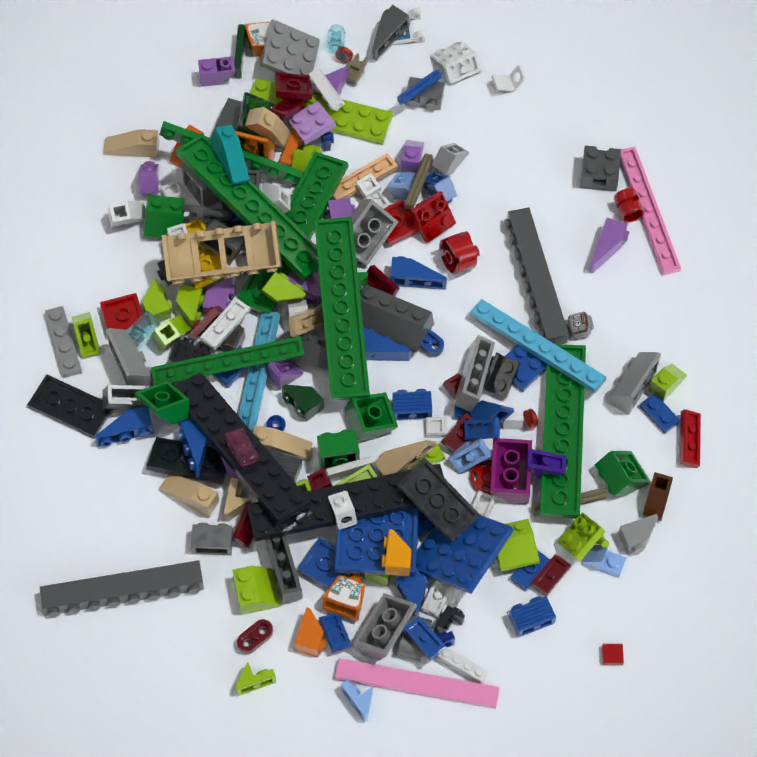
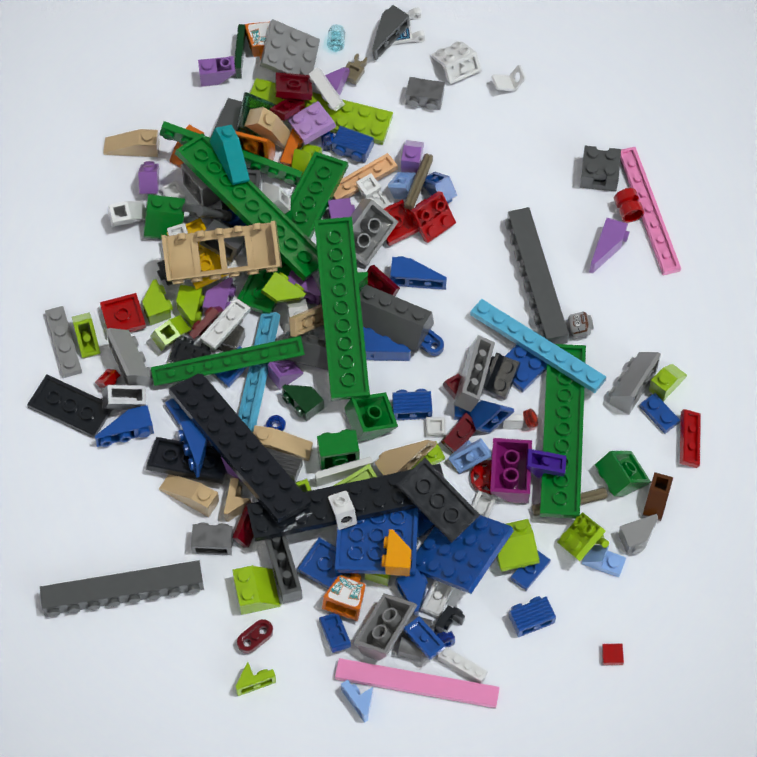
clear light blue brick [126,310,161,344] -> none
green slope [135,380,189,425] -> none
clear pink plate [224,427,259,467] -> none
orange slope [294,607,327,657] -> none
dark red plate [307,468,332,490] -> none
tile [335,46,354,63] -> none
blue axle [397,69,442,105] -> none
light grey slope [432,143,469,175] -> none
red brick [439,231,480,274] -> none
blue plate [464,418,500,440] -> none
dark red plate [531,553,571,596] -> none
none -> red plate [95,369,121,388]
none -> blue brick [332,126,374,163]

